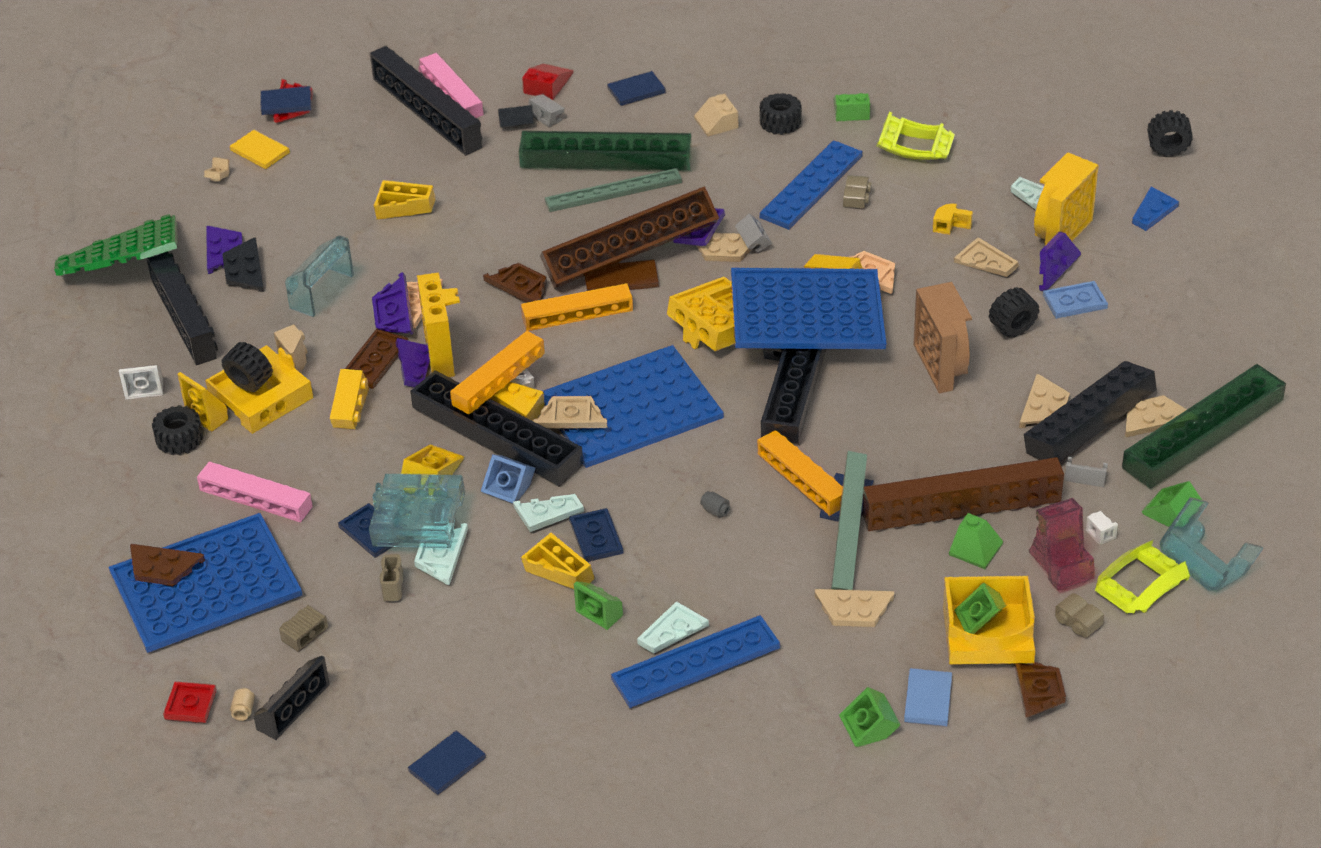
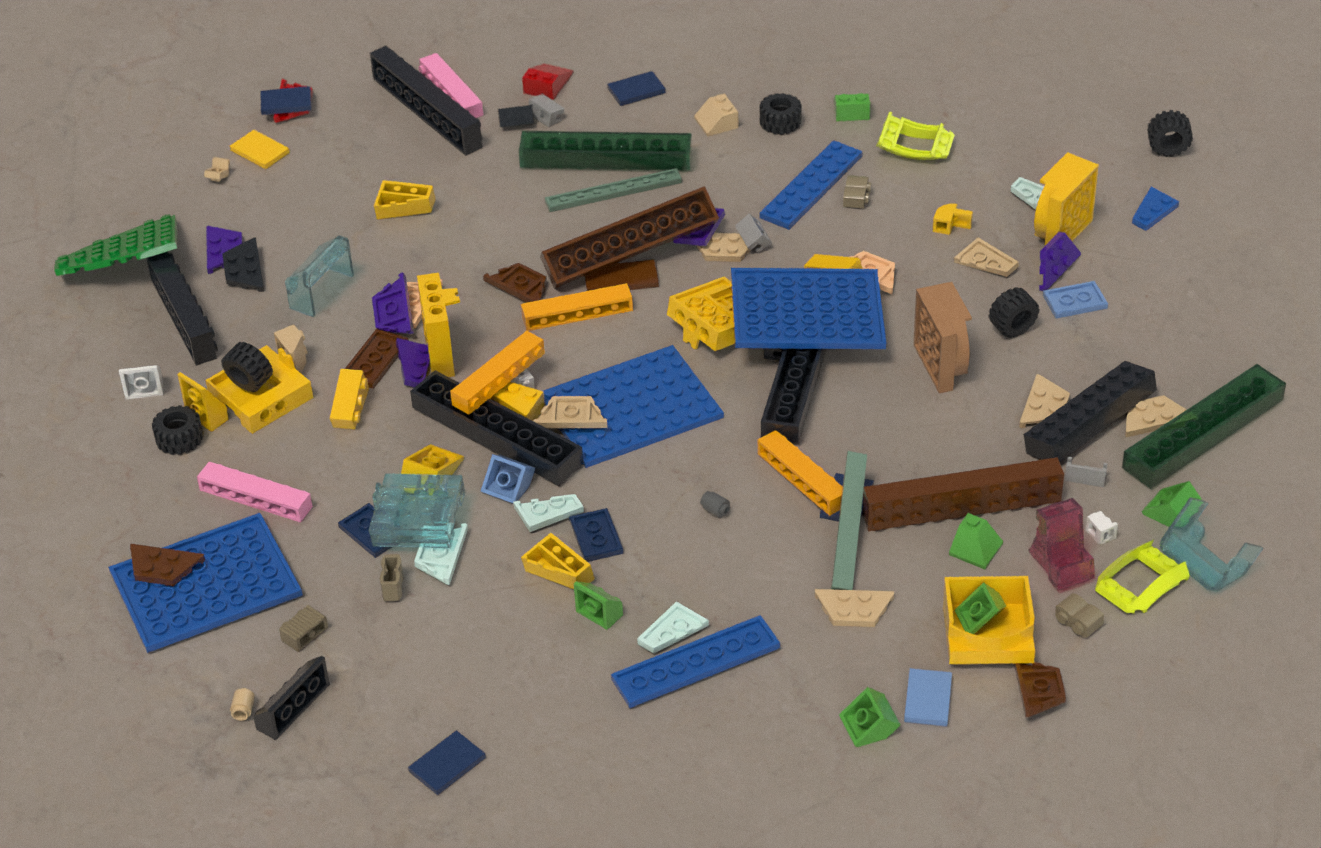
red plate [163,681,217,723] -> none

